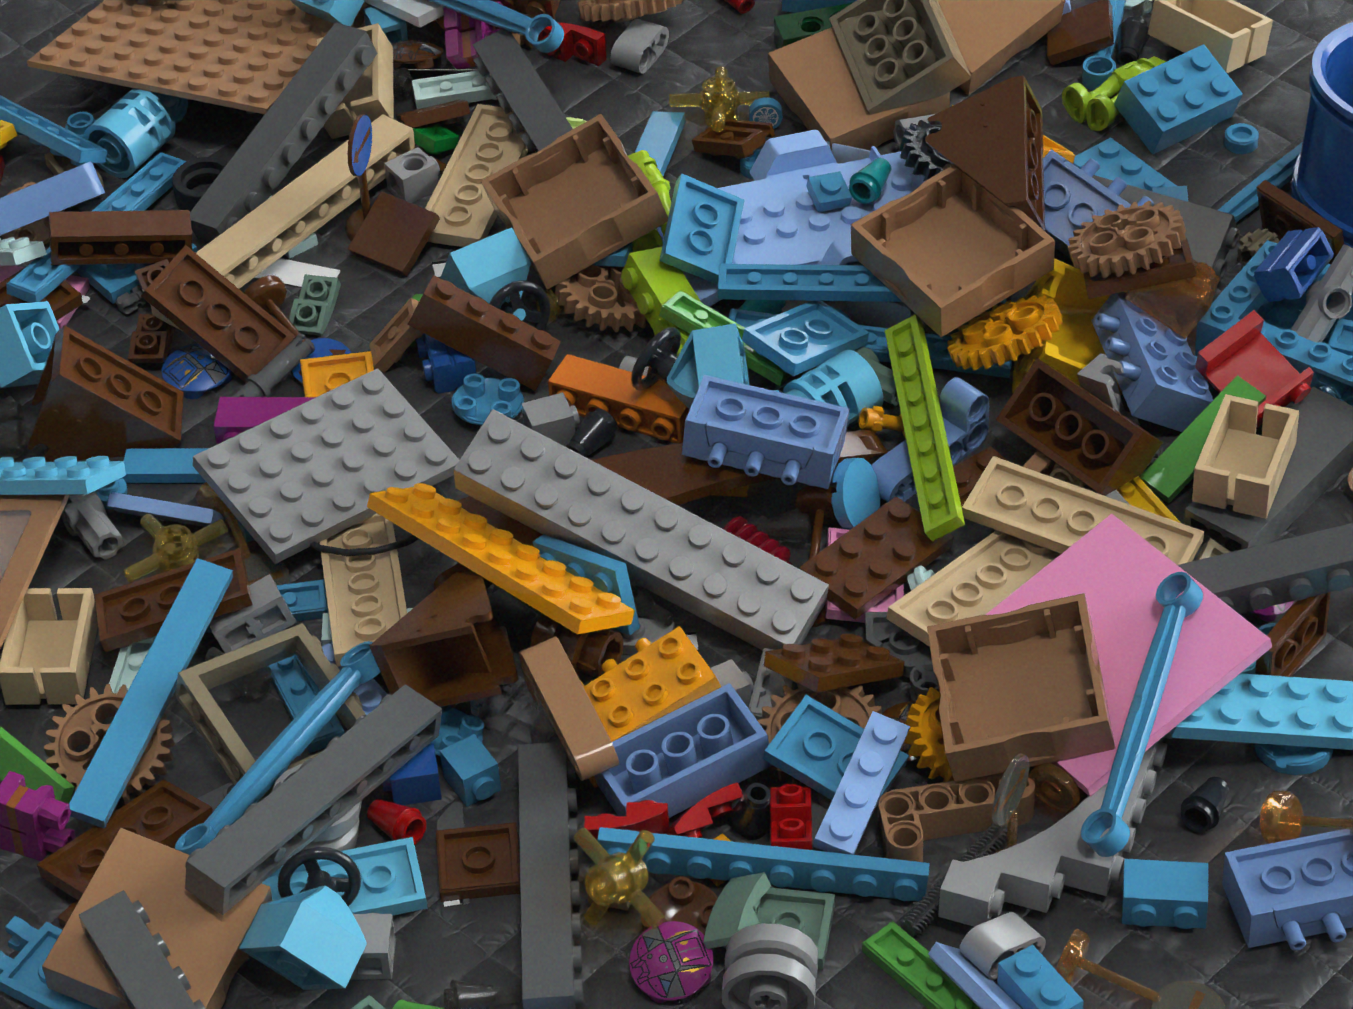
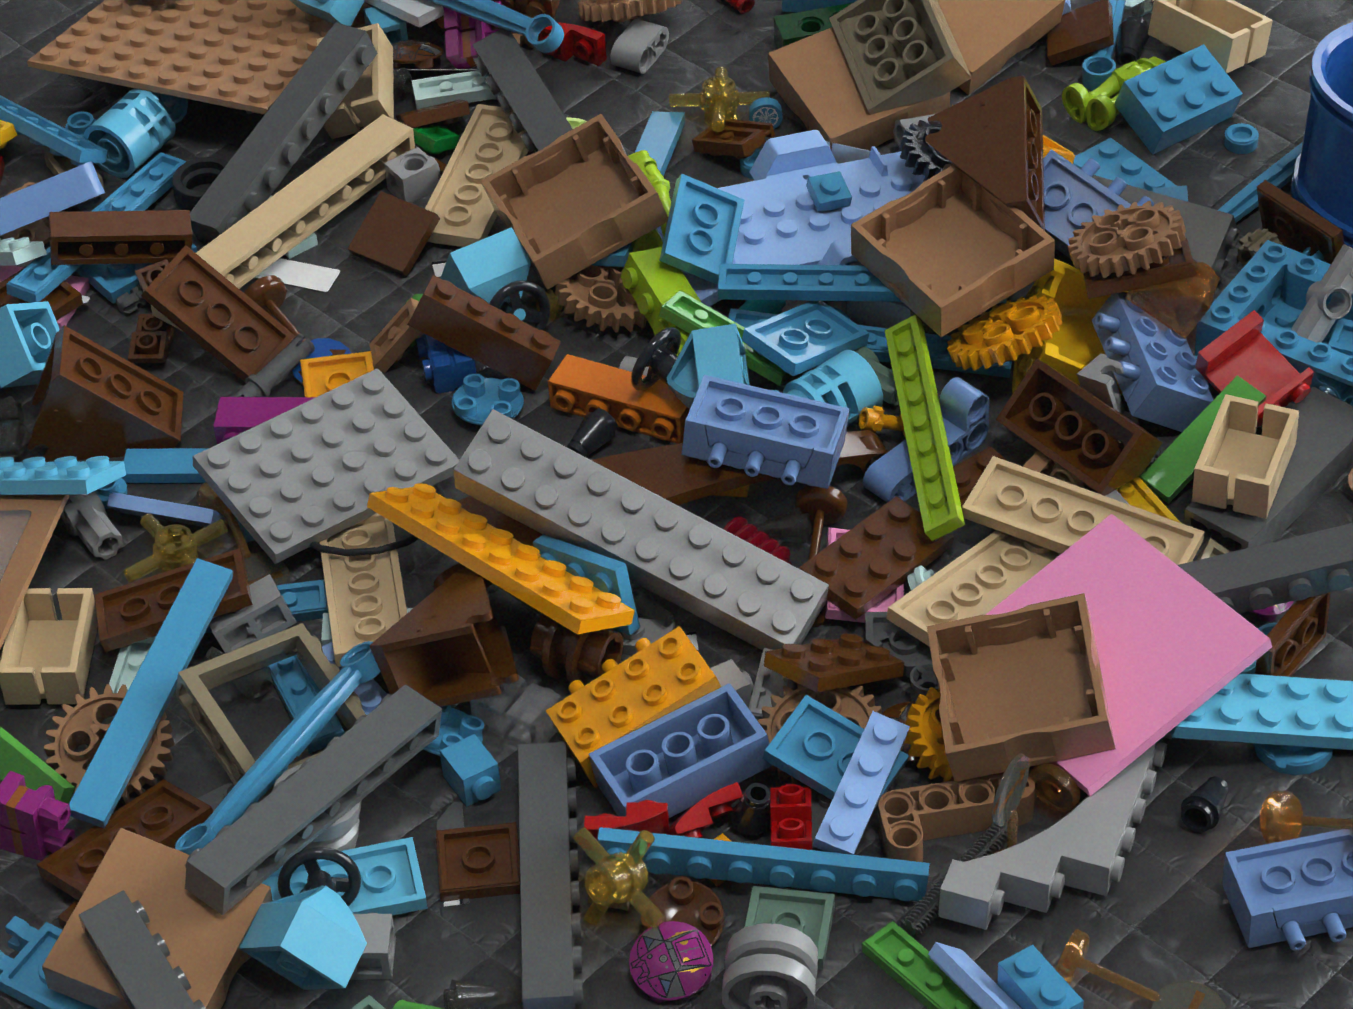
blue dish [162,344,233,399] -> none
sand green slope [289,274,341,336] -> none
piece [345,114,372,241] -> none
red cone [367,799,426,845] -> none
blue brick [383,744,442,805] -> none
medium nougat beam [519,636,619,781] -> none
light grey brick [521,392,580,446] -> none
sand green slope [703,872,771,949] -> none
dark azure tile [831,458,880,530] -> none
teal cone [849,158,892,204] -> none
light grey beam [960,912,1046,980] -> none
dark azure piece [1081,572,1203,857] -> none
dark azure brick [1122,859,1209,929] -> none
blue brick [1254,227,1334,302] -> none

